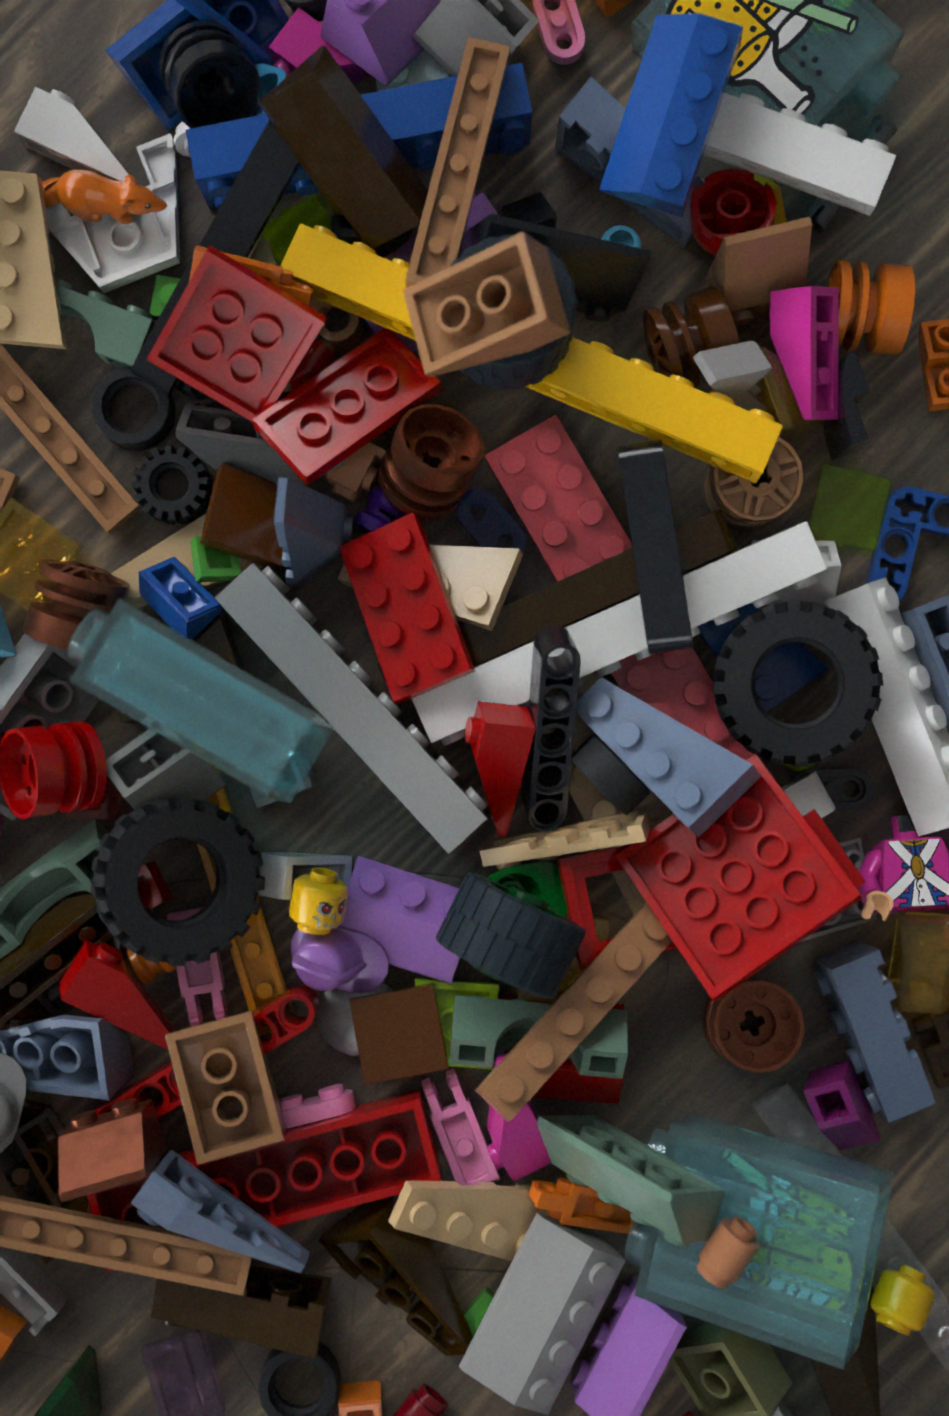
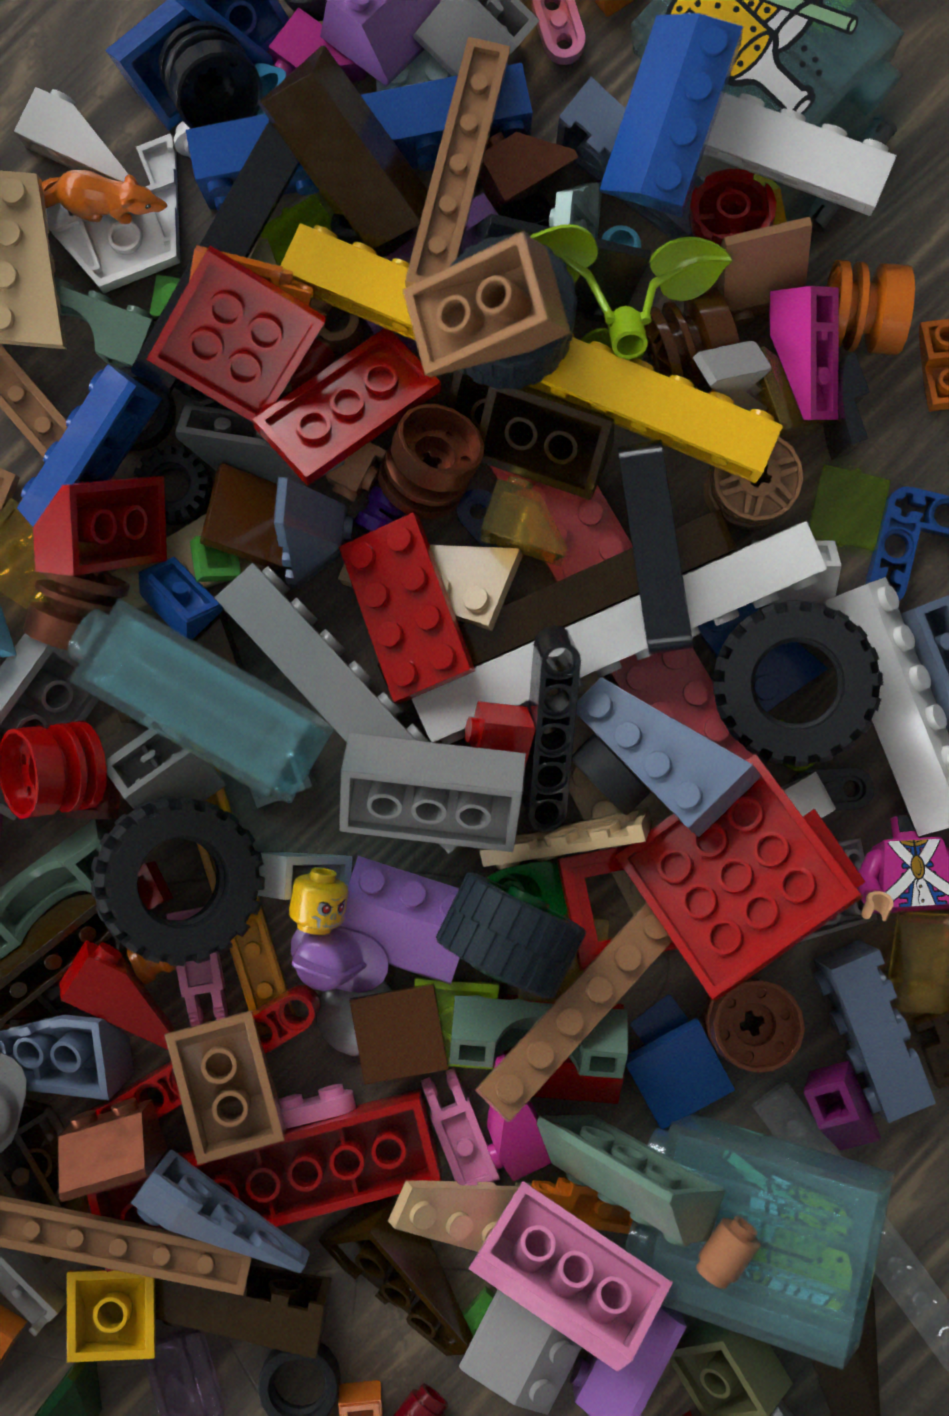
yellow head [870,1264,935,1336] -> none
none -> blue slope [17,364,163,526]
none -> red slope [33,476,167,576]
none -> yellow slope [67,1269,156,1363]
none -> light grey slope [339,733,526,852]
none -> dark brown slope [447,370,615,500]
none -> bright pink slope [468,1182,673,1372]
none -> copper slope [479,132,578,209]
none -> clear yellow slope [481,476,567,567]
none -> lime plant [530,224,732,361]
none -> light aqua wing [549,182,602,238]
none -> blue tile [626,1018,735,1130]
none -> blue sticker [630,995,688,1045]

